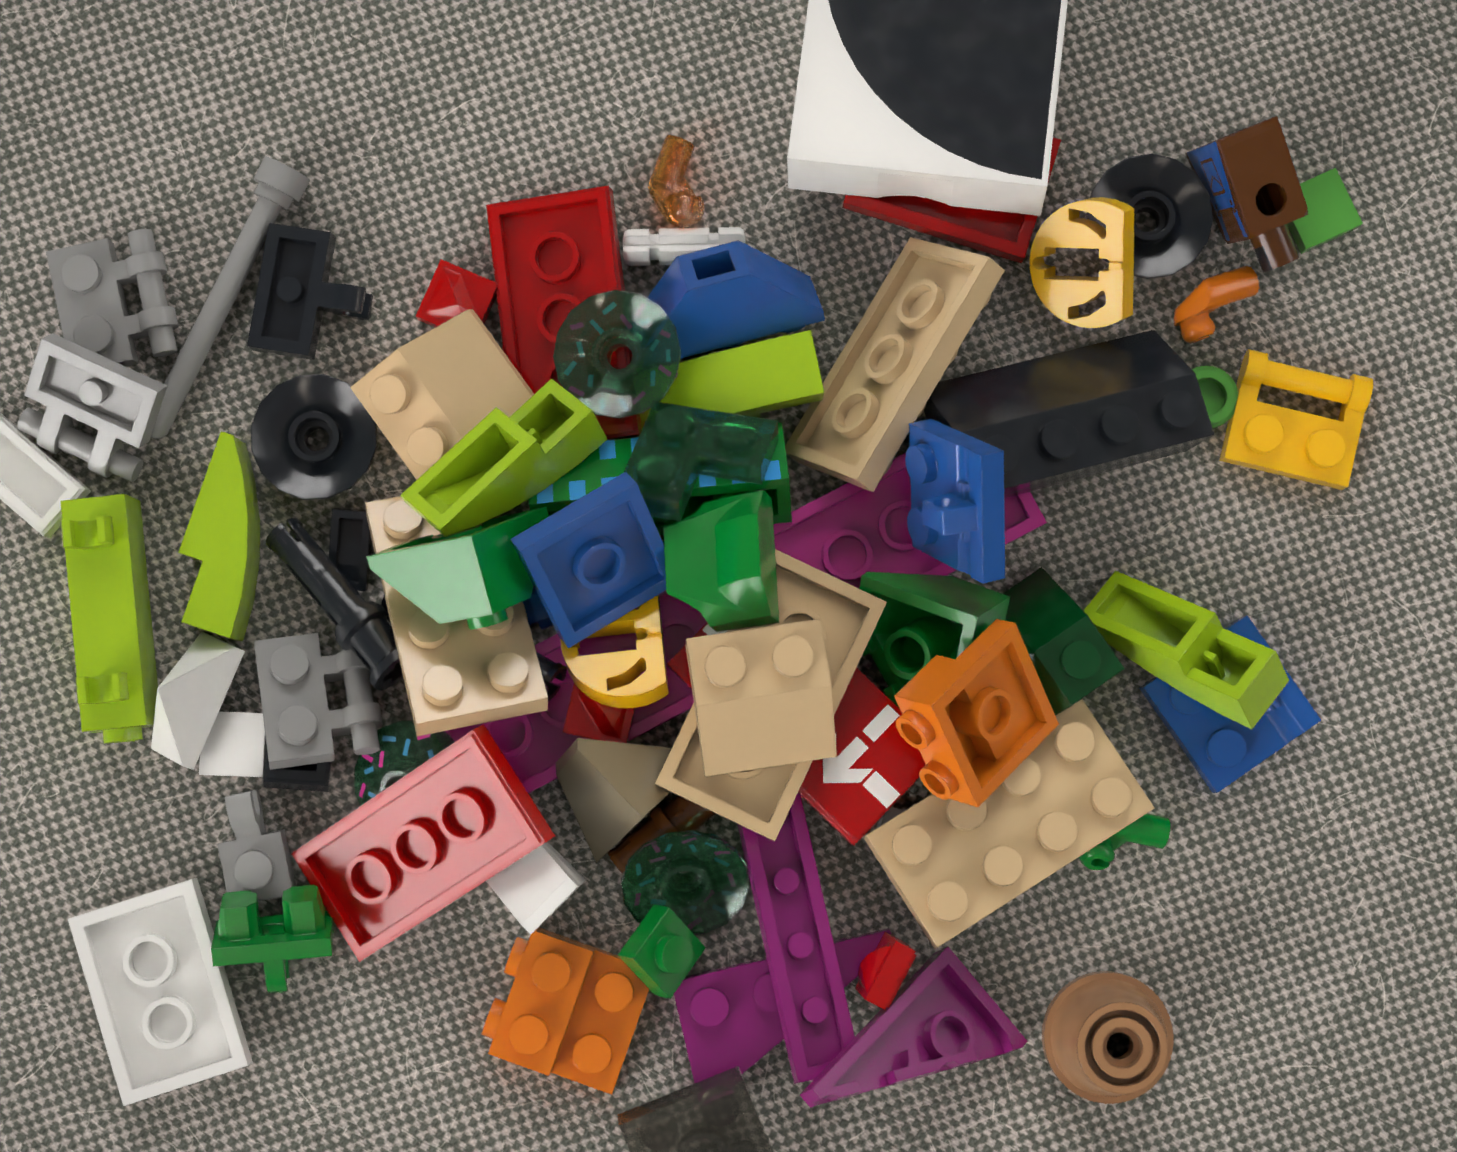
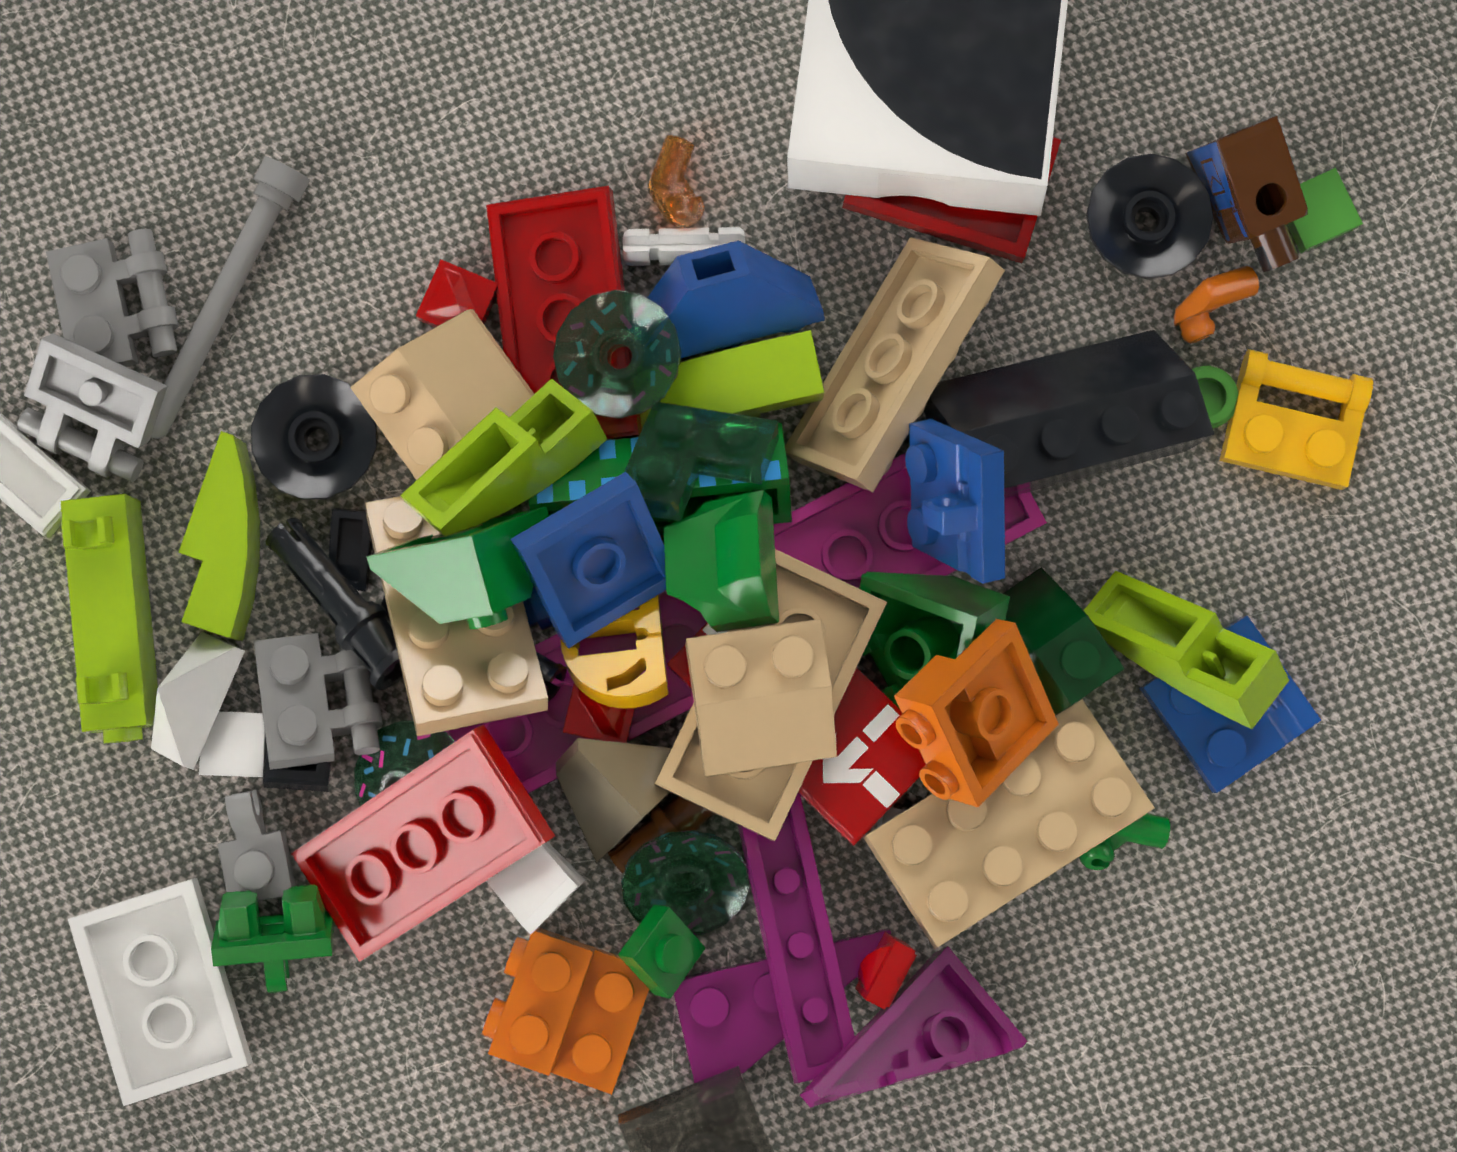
black plate [247,223,373,360] -> none
yellow piece [1029,197,1134,328] -> none
medium nougat piece [1042,971,1174,1104] -> none

